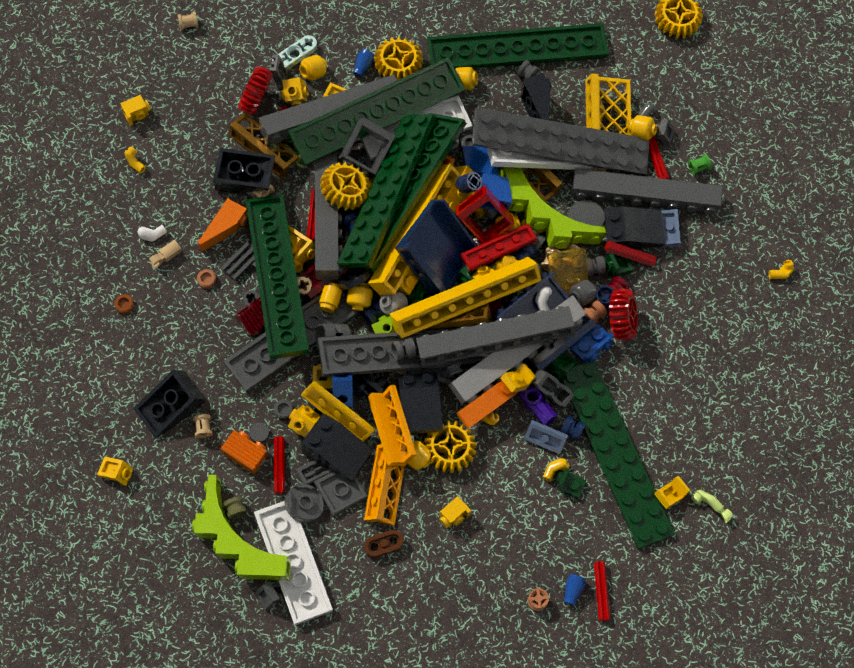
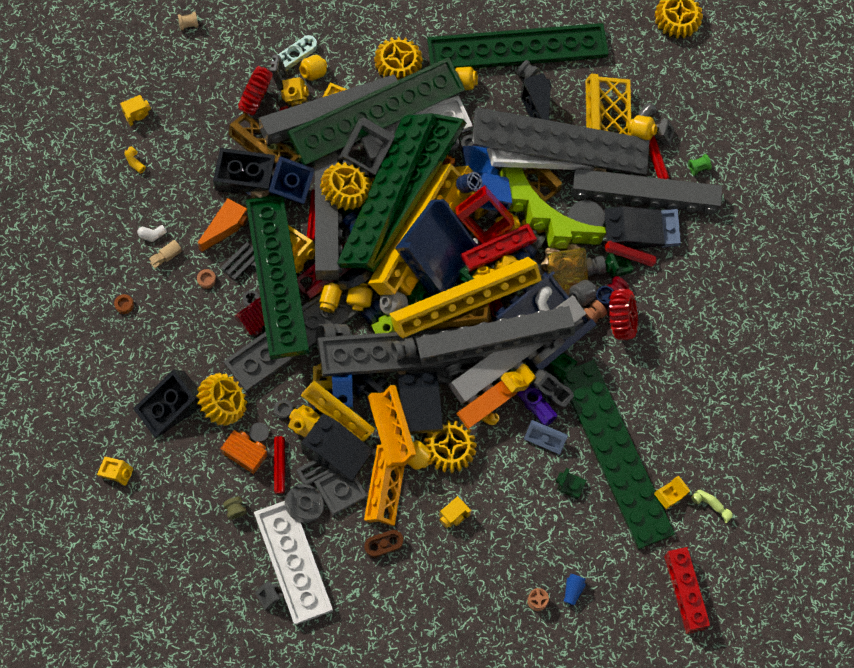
lime arch [192,475,291,581] -> none
tan bush [193,414,213,438] -> none
tan bush [297,277,312,294] -> none
blue cone [353,49,374,78] -> none
yellow arm [542,458,570,482] -> none
dark blue wheel [561,416,586,441] -> none
blue bracket [569,323,614,363] -> none
red axle [594,561,610,621] -> none
yellow arm [769,260,794,279] -> none
none -> yellow gear [196,373,248,426]
none -> dark blue slope [268,156,315,204]
none -> red brick [664,547,710,634]

